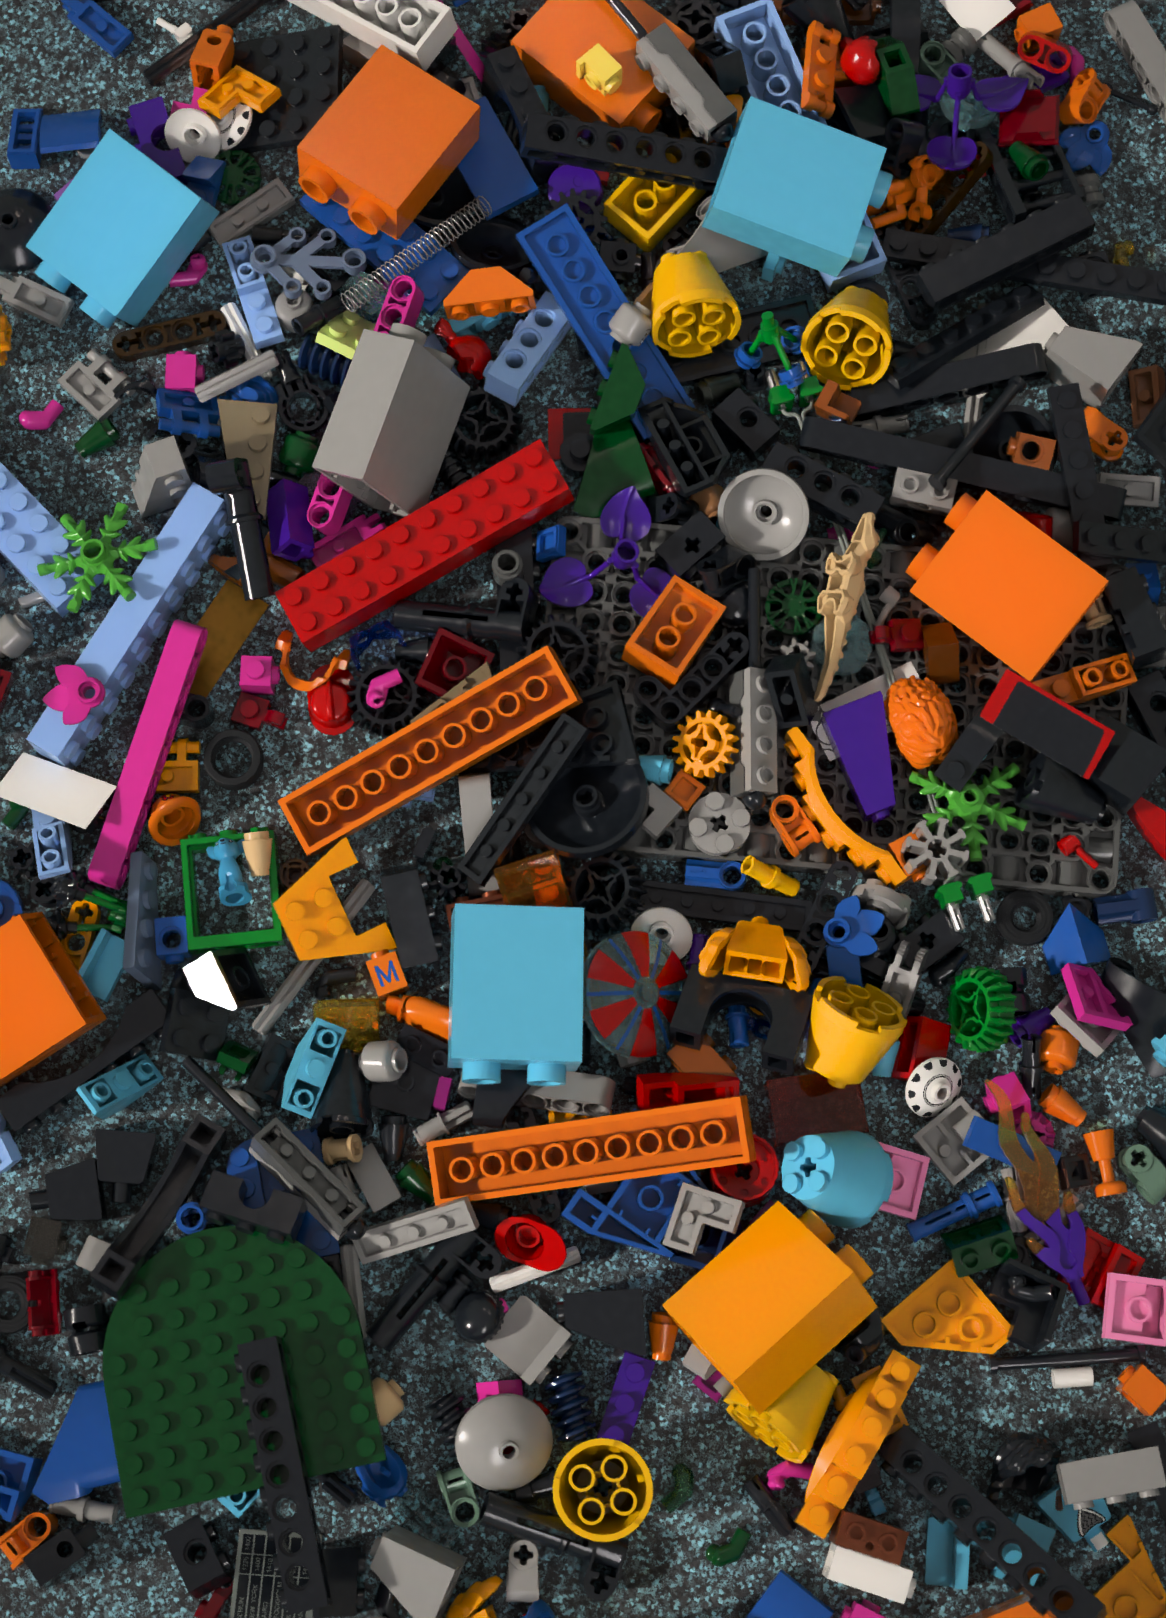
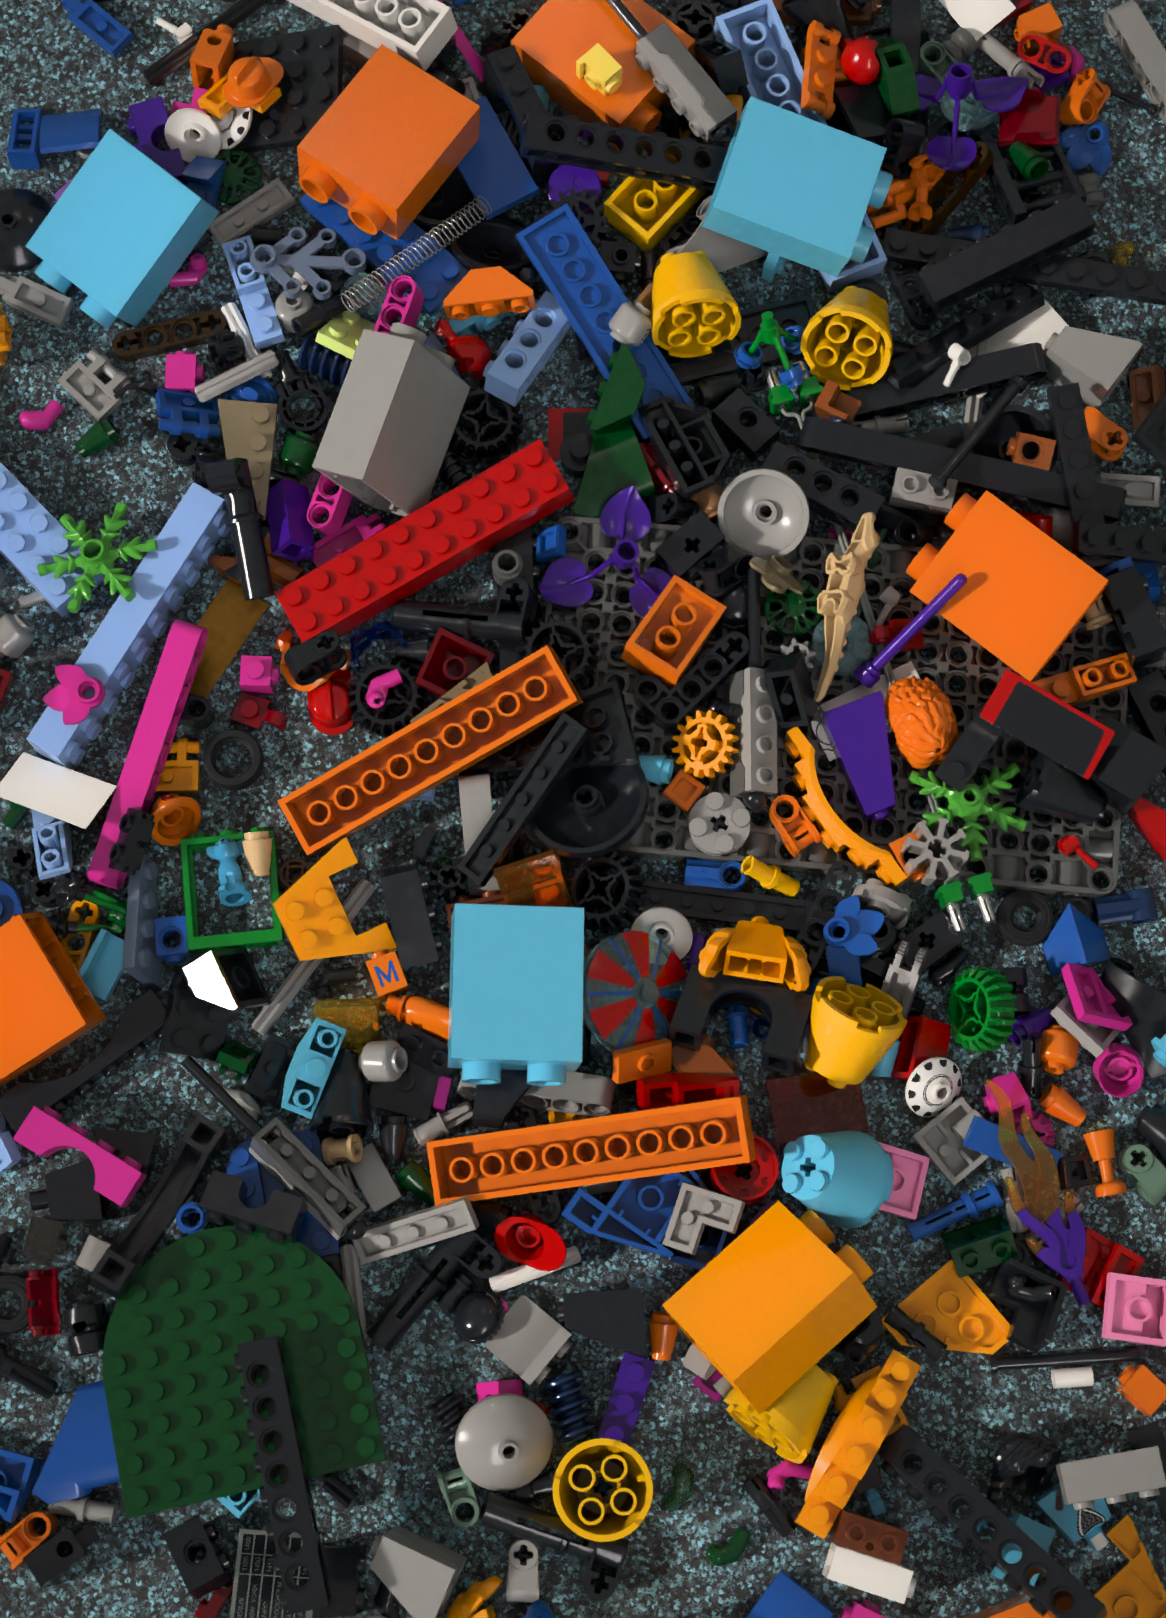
medium azure slope [76,1053,164,1120] -> none
light grey wedge [131,435,193,518] -> none
blue hat [355,1444,408,1508] -> none
tan head [372,1377,405,1427] -> none
light grey piece [641,783,682,840] -> none
reddish brown slope [921,622,960,685] -> none
medium azure panel [924,1517,970,1590] -> none
none -> dark pink arch [13,1105,147,1208]
none -> black hinge [109,808,155,876]
none -> orange piece [224,56,283,108]
none -> black piece [284,631,347,686]
none -> orange plate [612,1038,672,1084]
none -> dark tan plate [749,554,803,594]
none -> dark purple piece [854,573,967,688]
none -> black pin [883,1305,948,1362]
none -> white hand [943,343,971,387]
none -> dark pink hair [1092,1042,1144,1098]
none -> blue tile [1098,556,1134,577]

